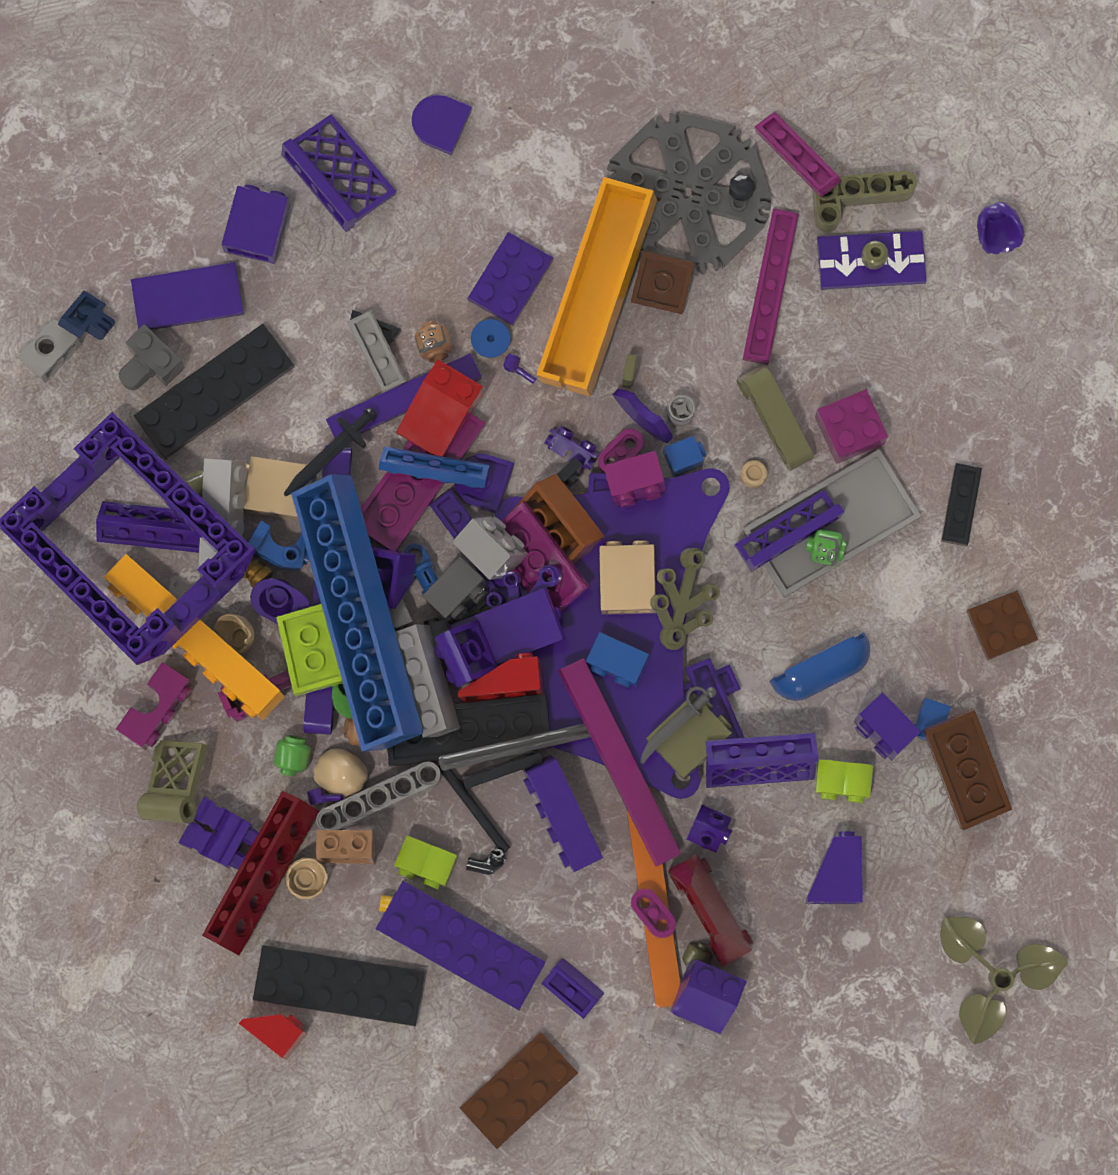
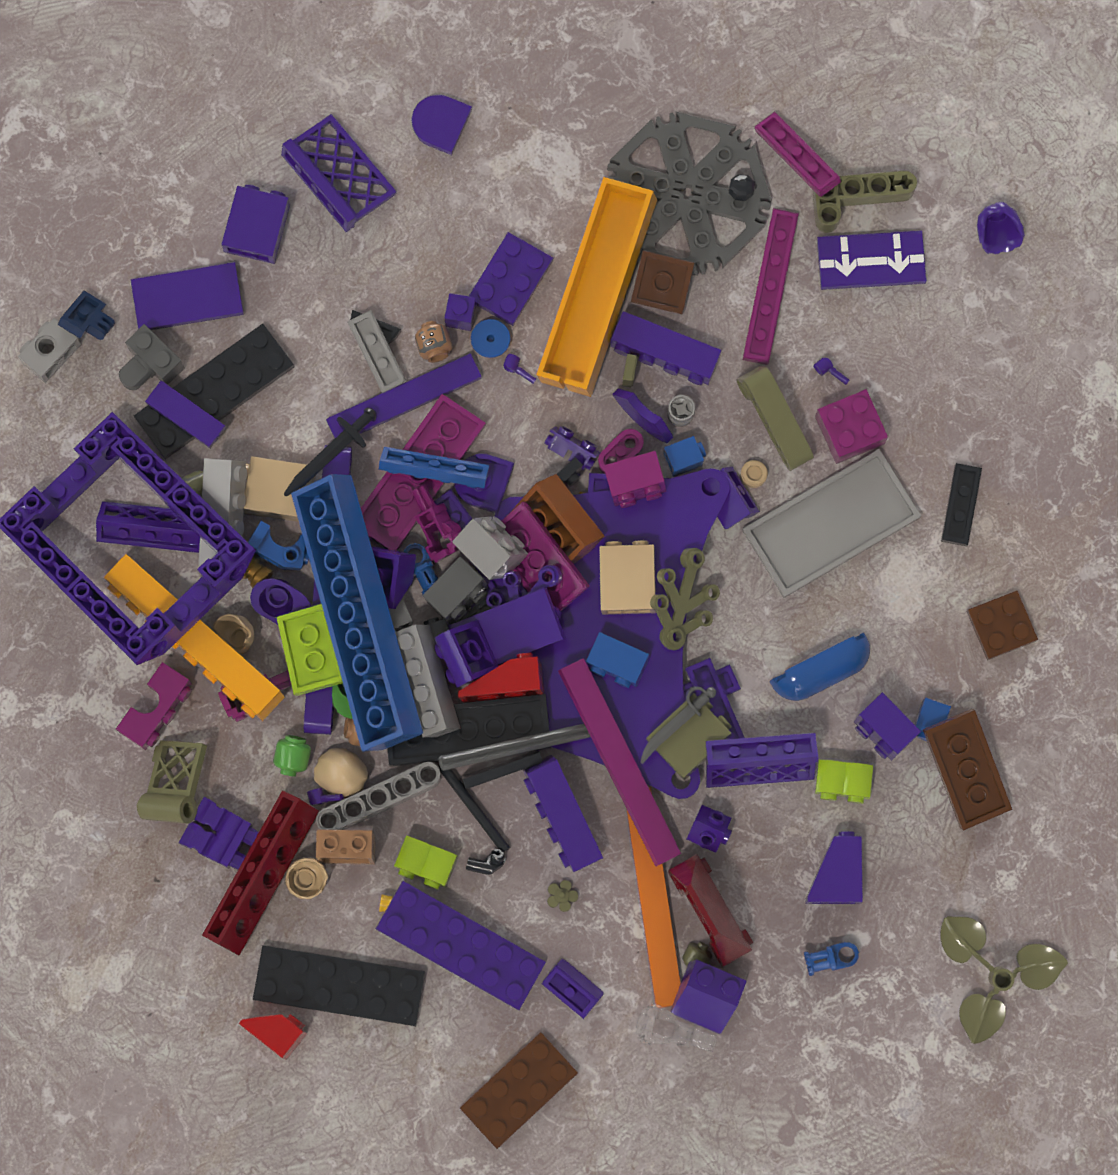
red slope [396,359,484,457] -> none
magenta plate [631,889,676,939] -> none
dark purple fence [734,490,844,572] -> none
bright green head [806,528,847,566] -> none
olive piece [861,241,888,270] -> none
none -> dark purple tile [145,381,226,449]
none -> magenta piece [412,485,462,563]
none -> dark purple brick [444,293,476,331]
none -> olive plant [547,880,578,912]
none -> dark purple brick [610,311,722,385]
none -> dark purple panel [702,467,760,529]
none -> blue connector [804,942,859,976]
none -> dark purple hand [813,358,850,385]

